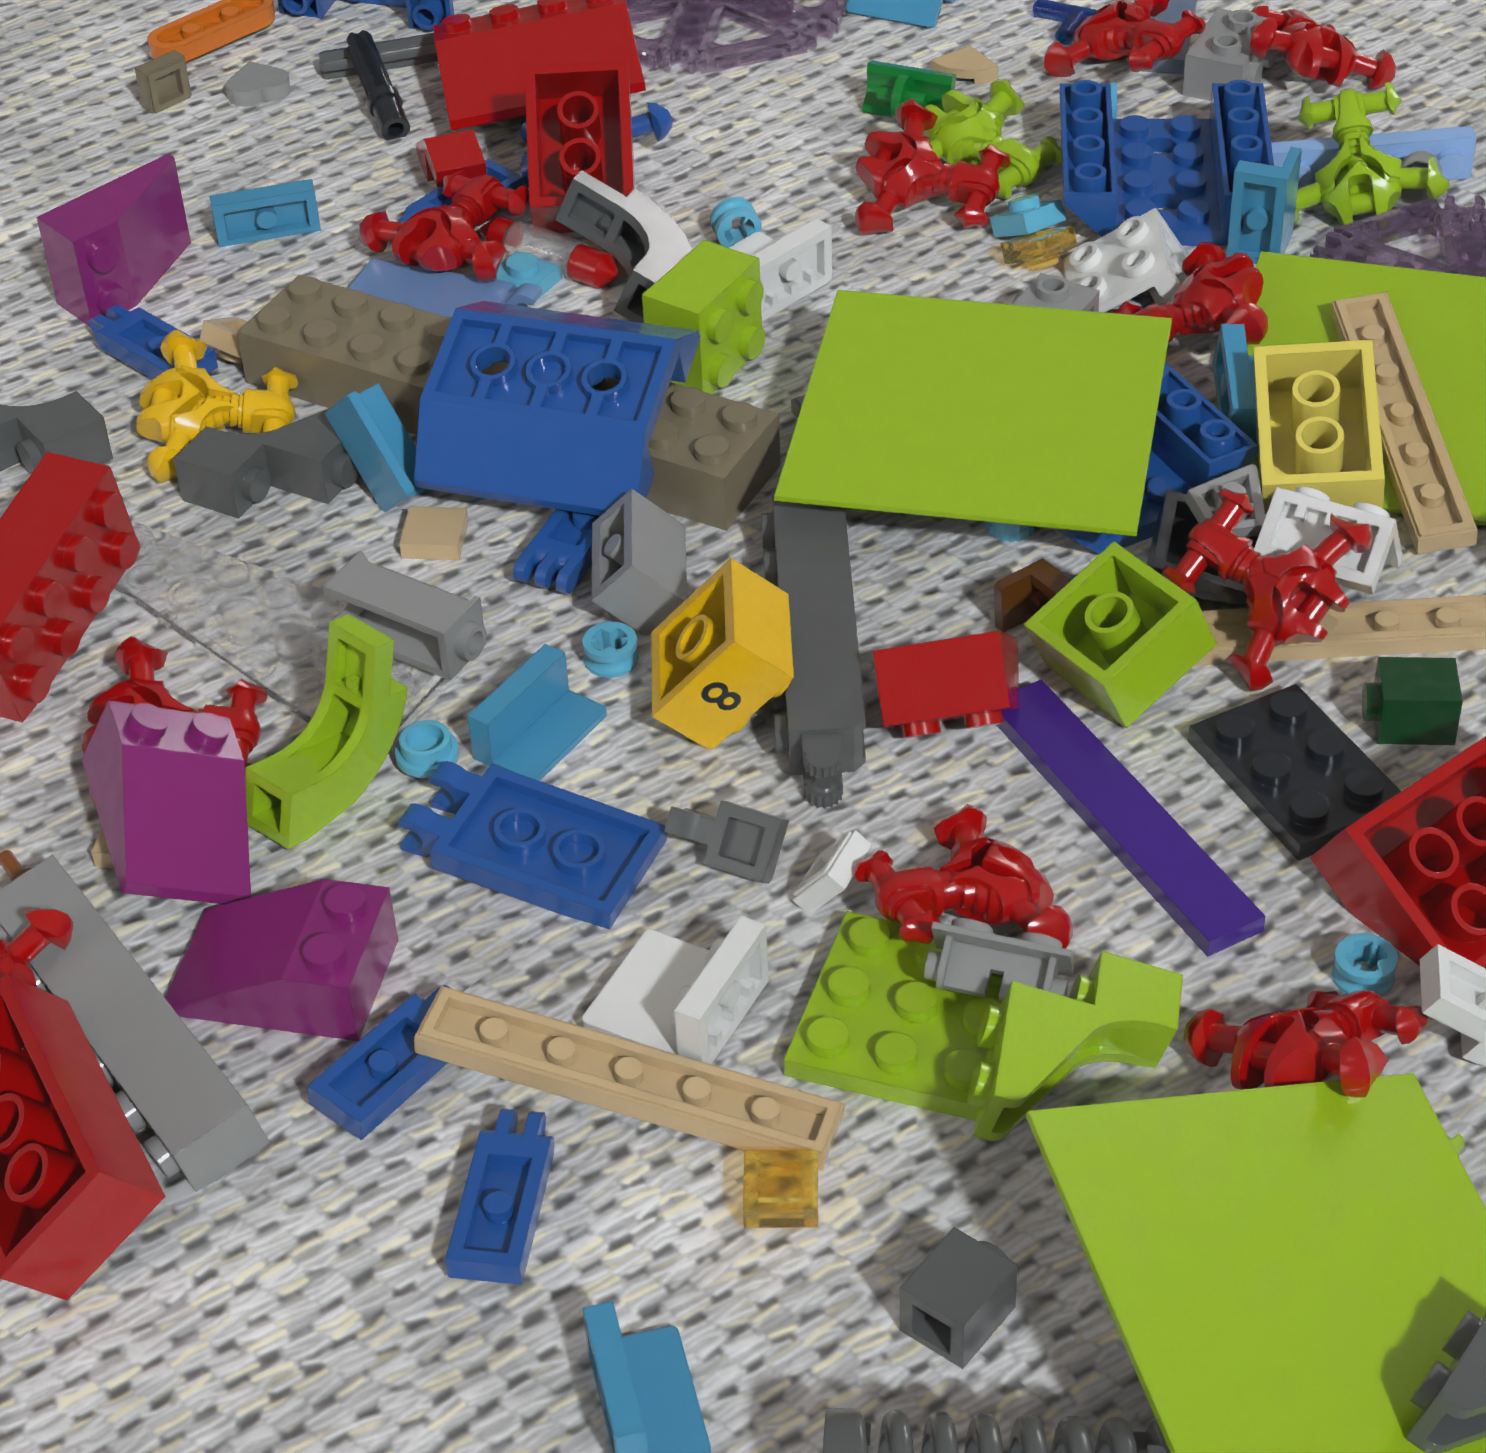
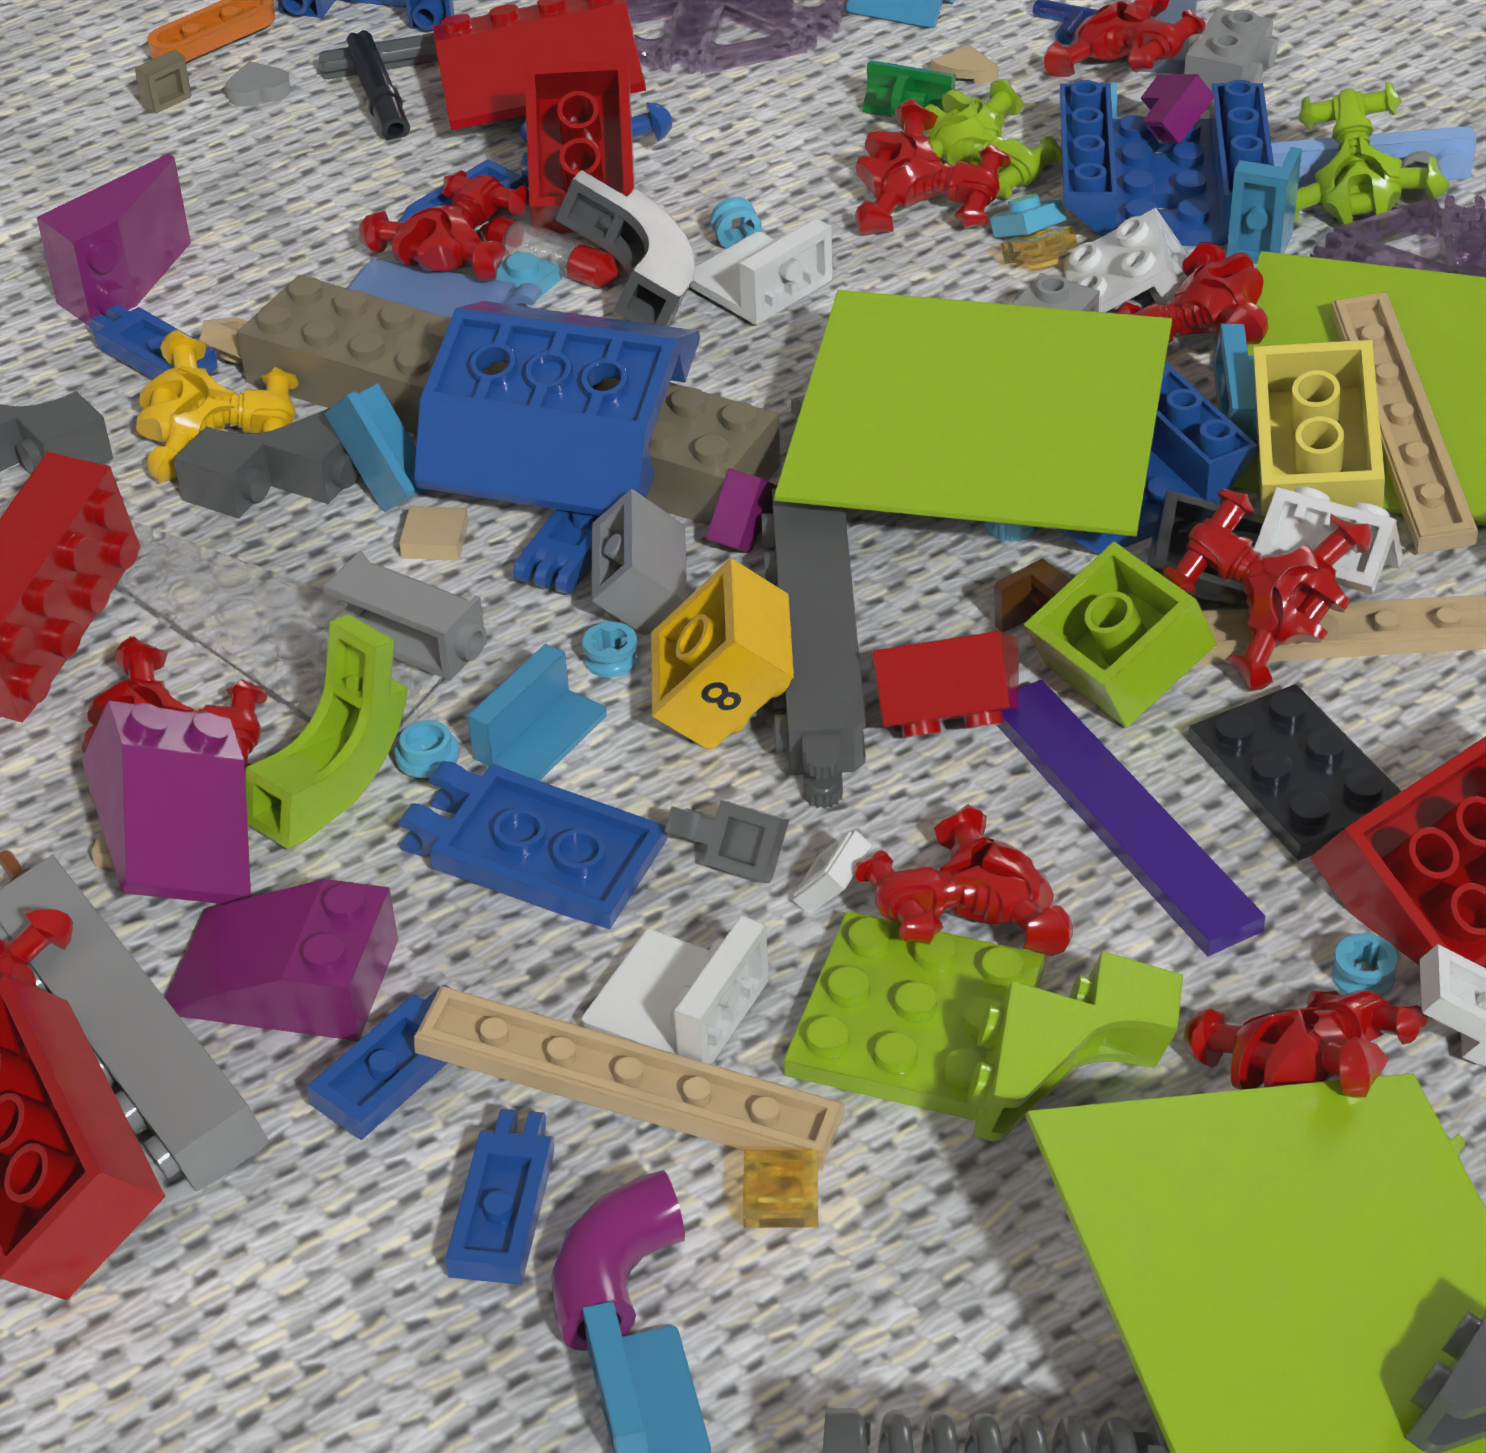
dark azure panel [209,179,321,247] -> none
red slope [416,129,487,188] -> none
lime brick [642,240,766,394] -> none
dark grey brick [900,1227,1017,1369] -> none
light grey hinge [924,918,1074,1001] -> none
light grey piece [1185,464,1266,537] -> none
red piece [1250,6,1396,89] -> none
dark green brick [1362,657,1463,745] -> none
none -> magenta cylinder [551,1170,685,1351]
none -> magenta piece [706,468,777,553]
none -> magenta piece [1141,74,1215,144]

